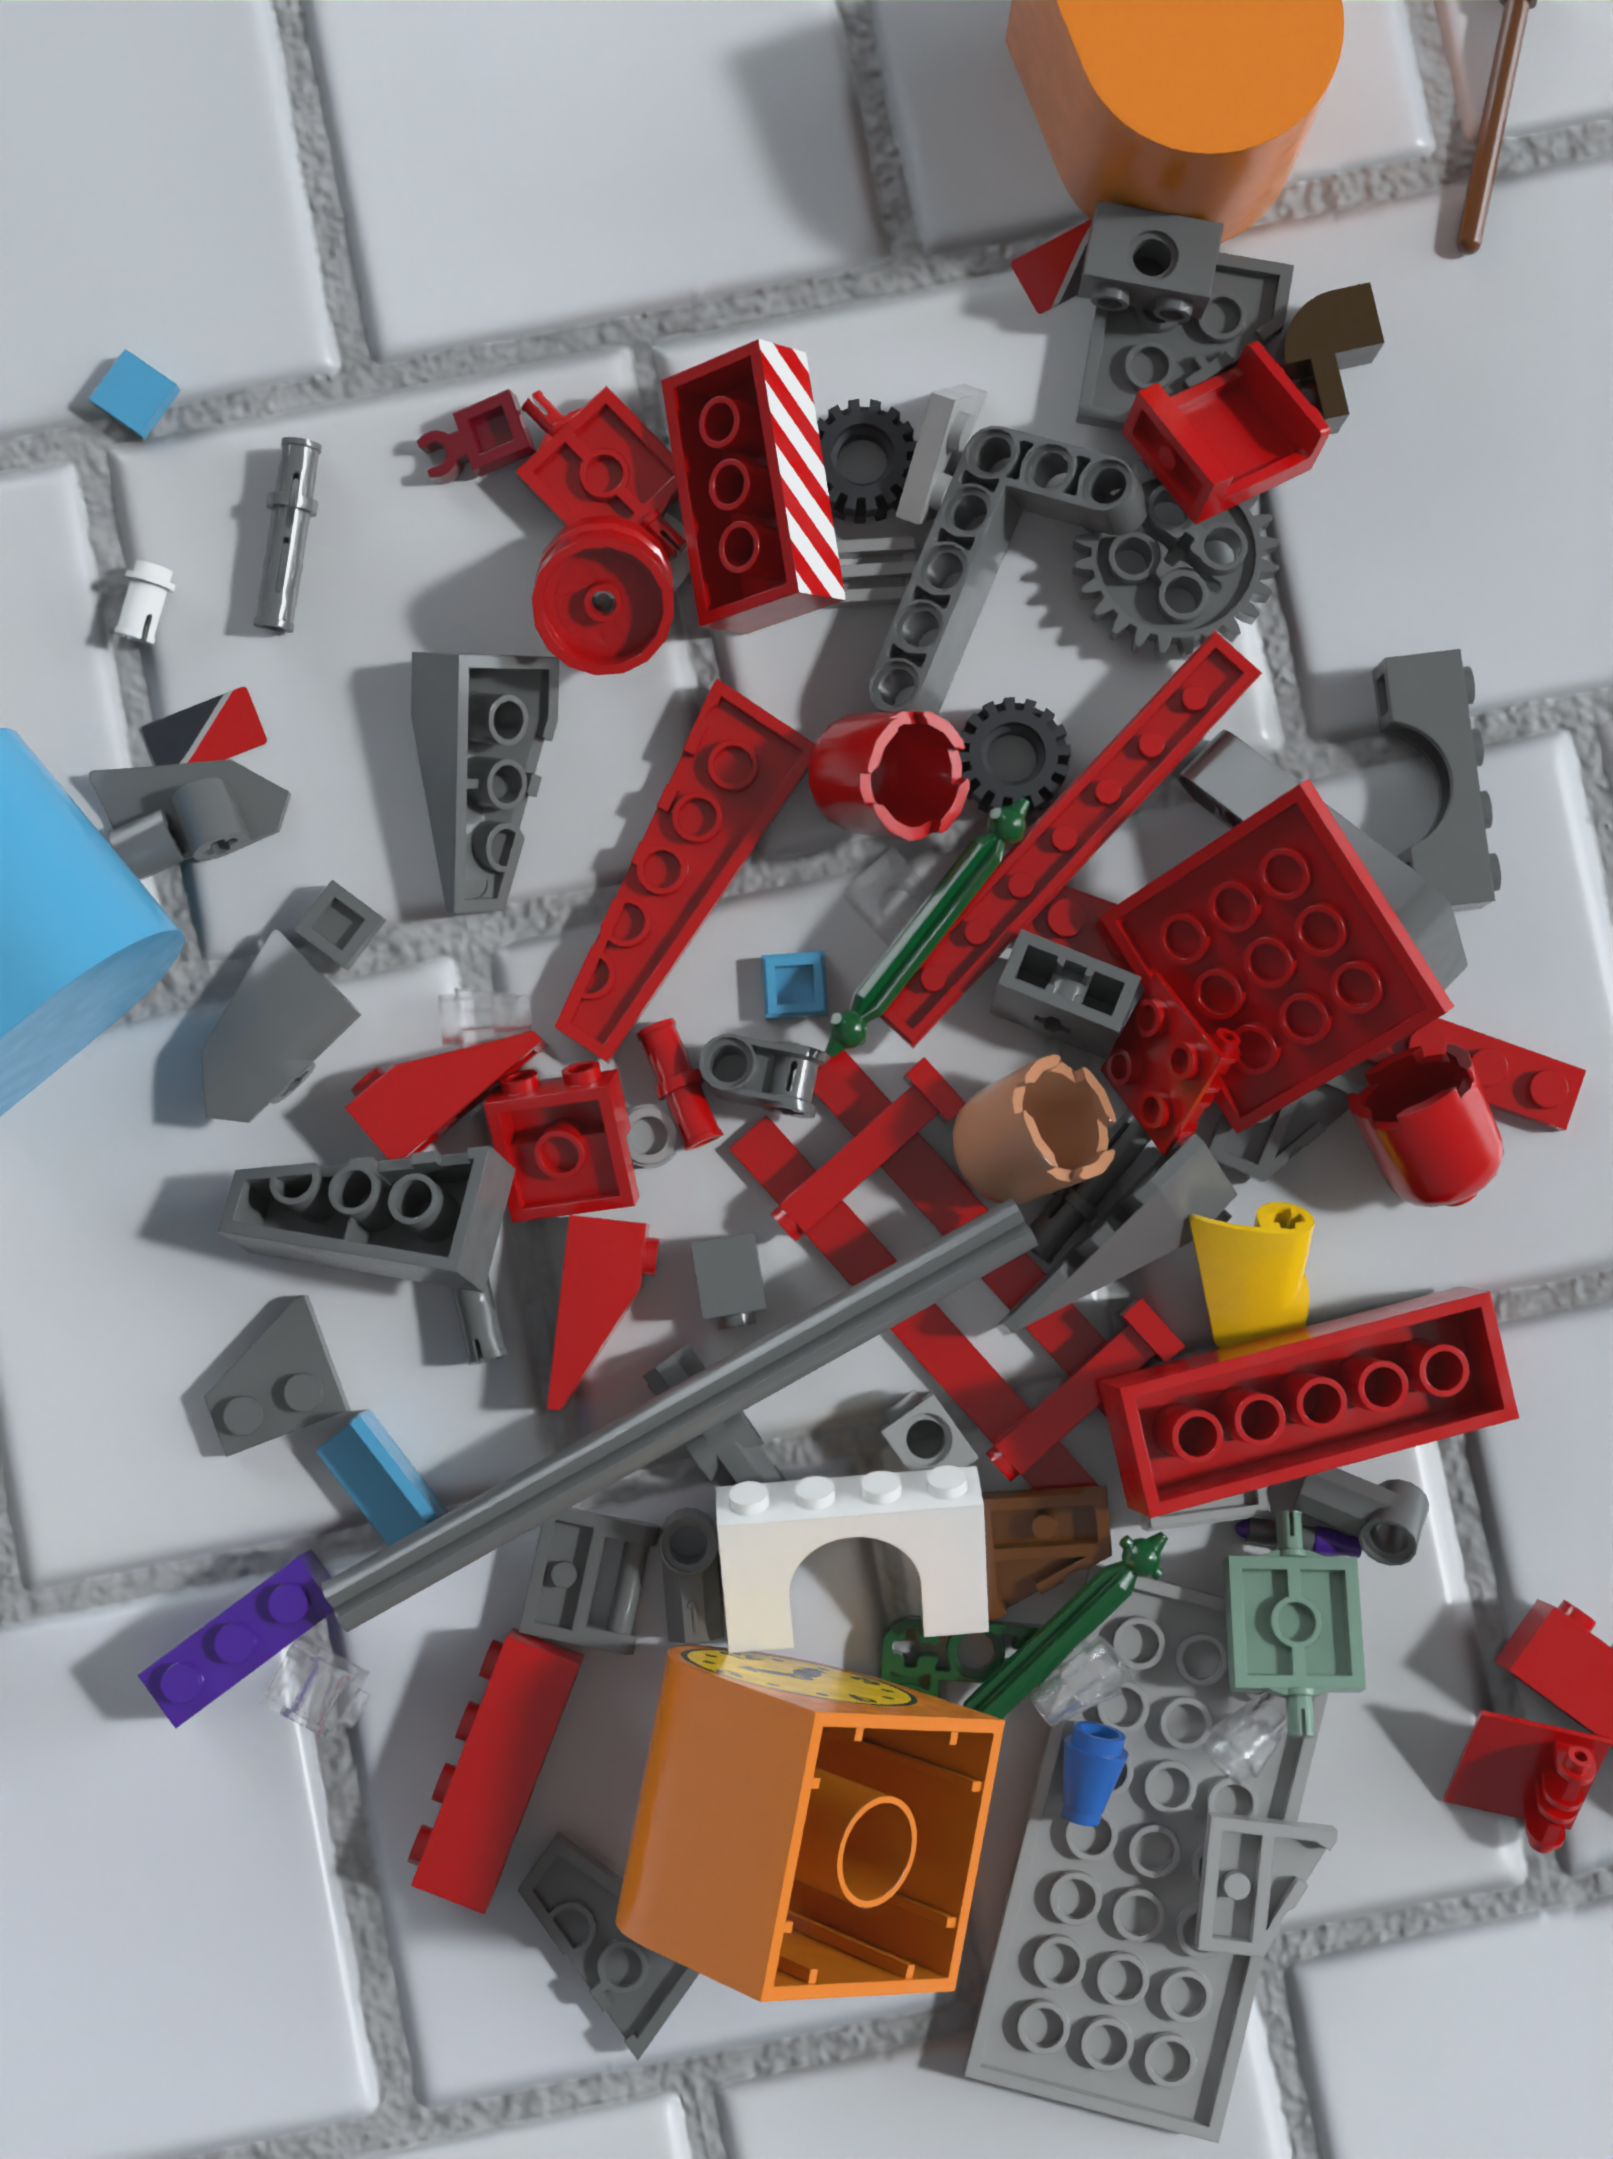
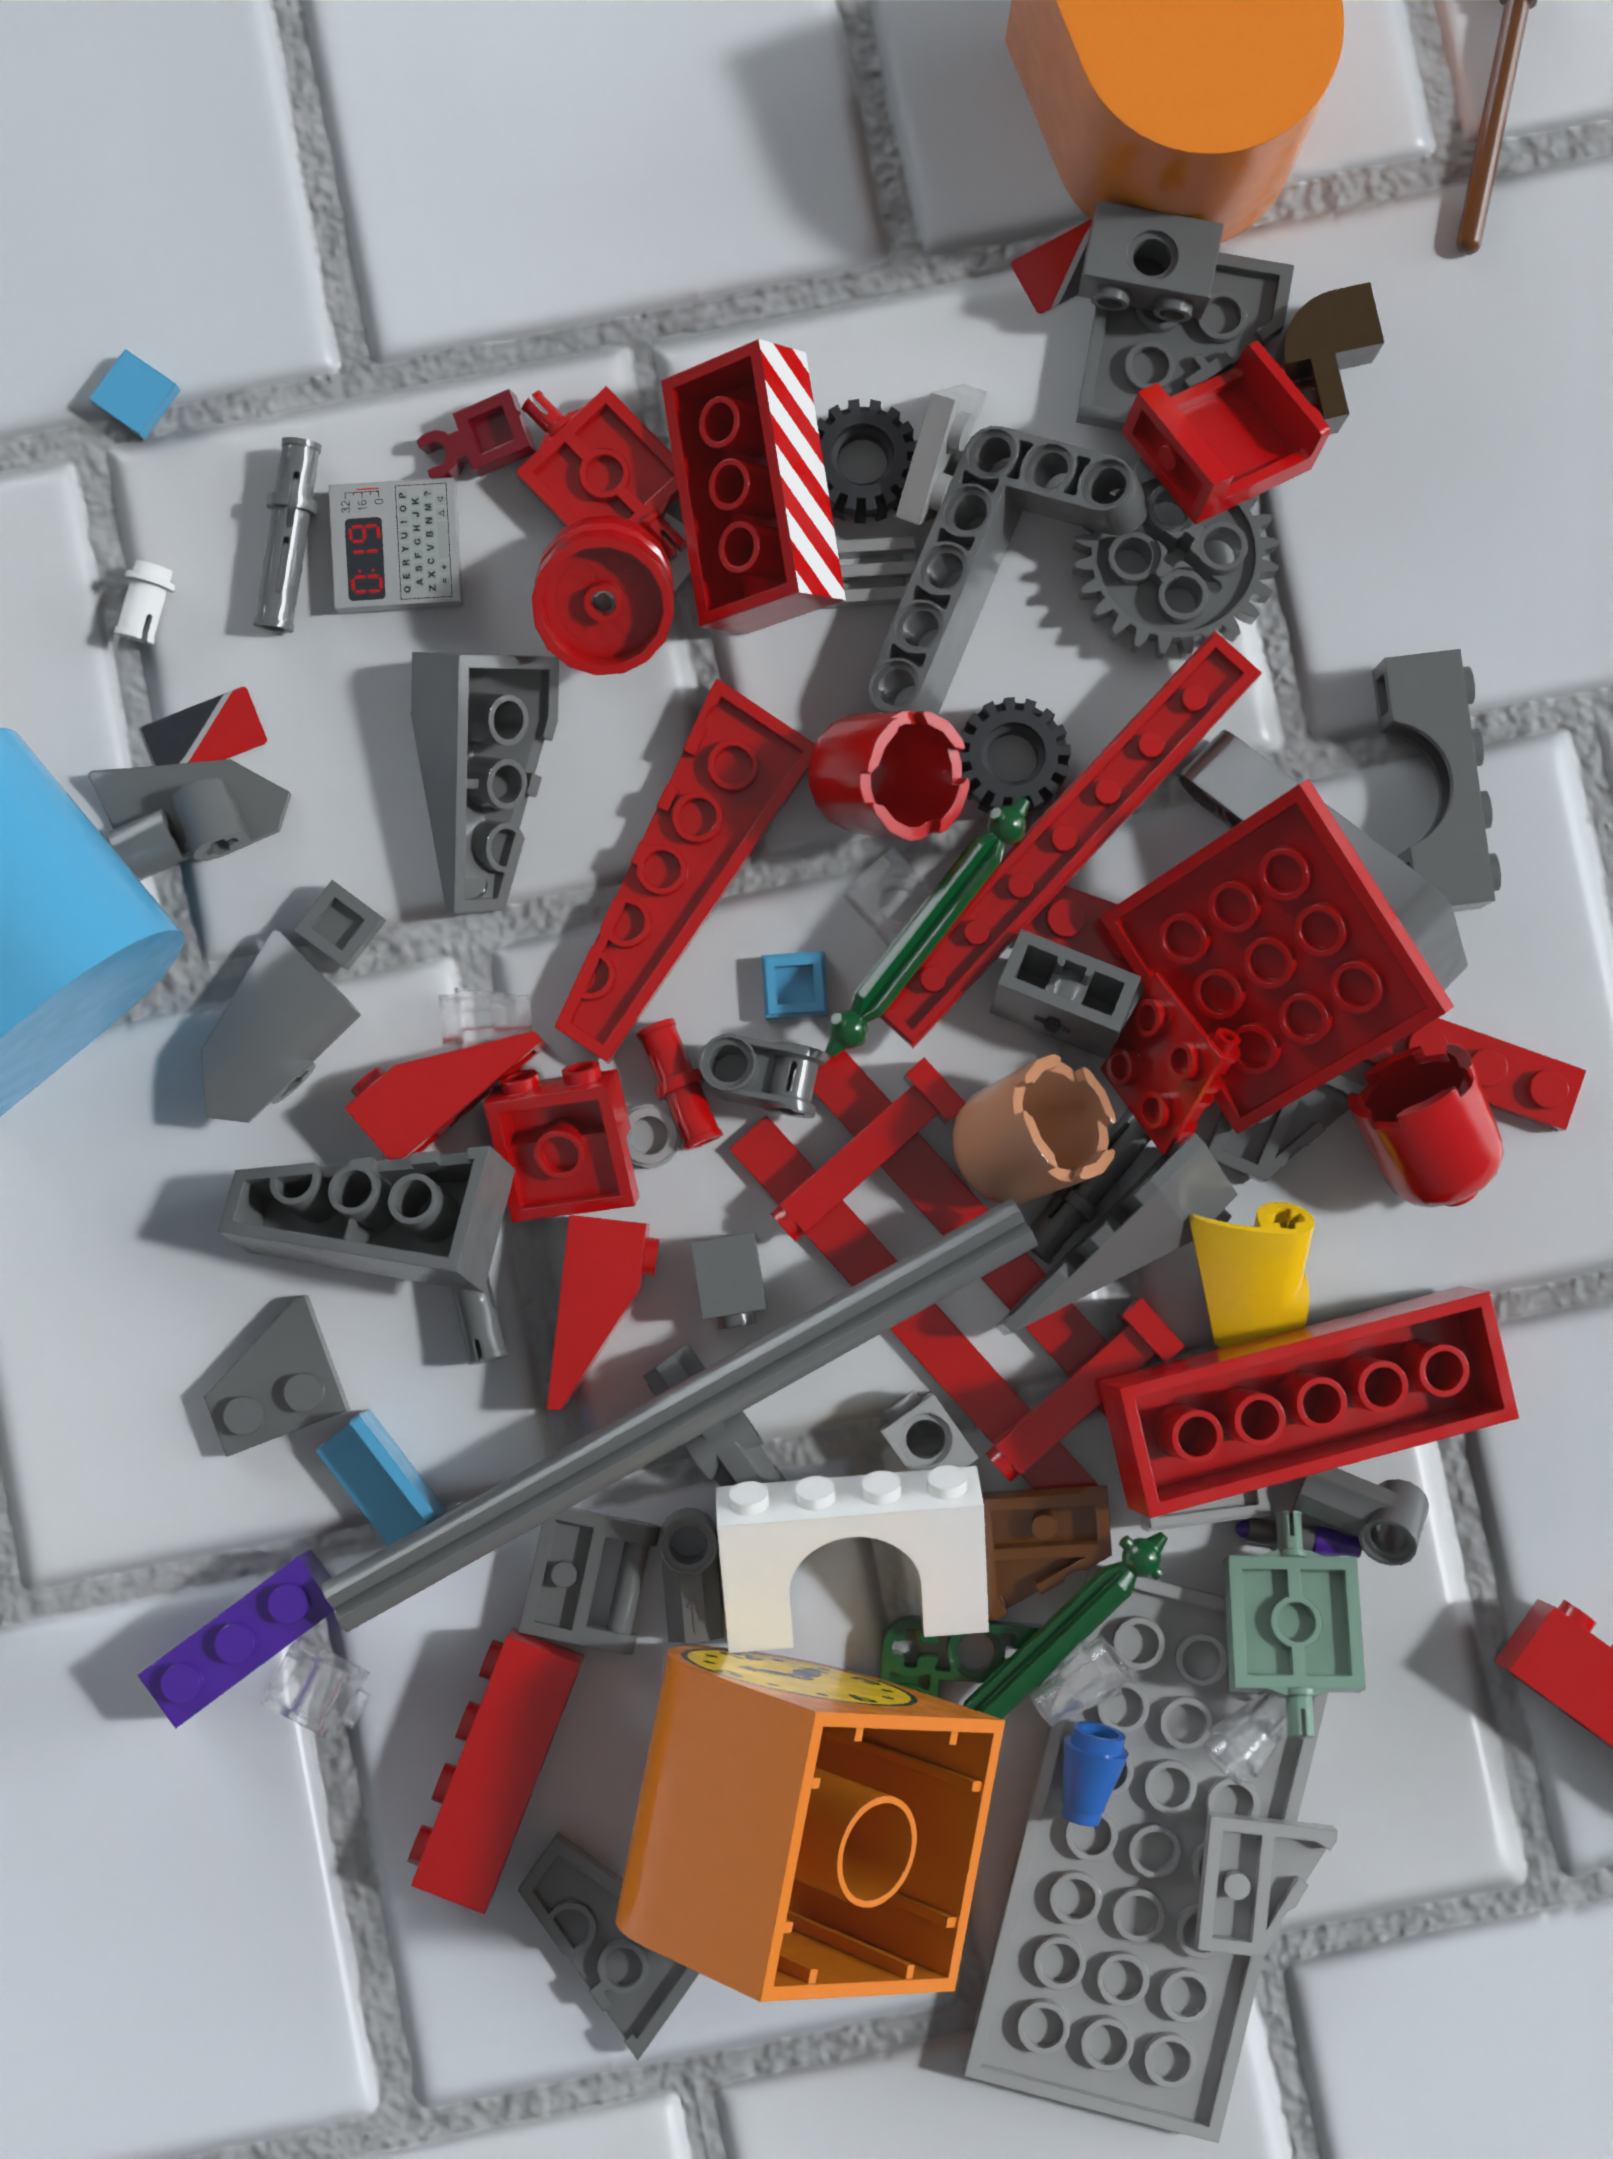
red hinge [1443,1710,1611,1853] -> none
none -> tile [328,477,463,614]

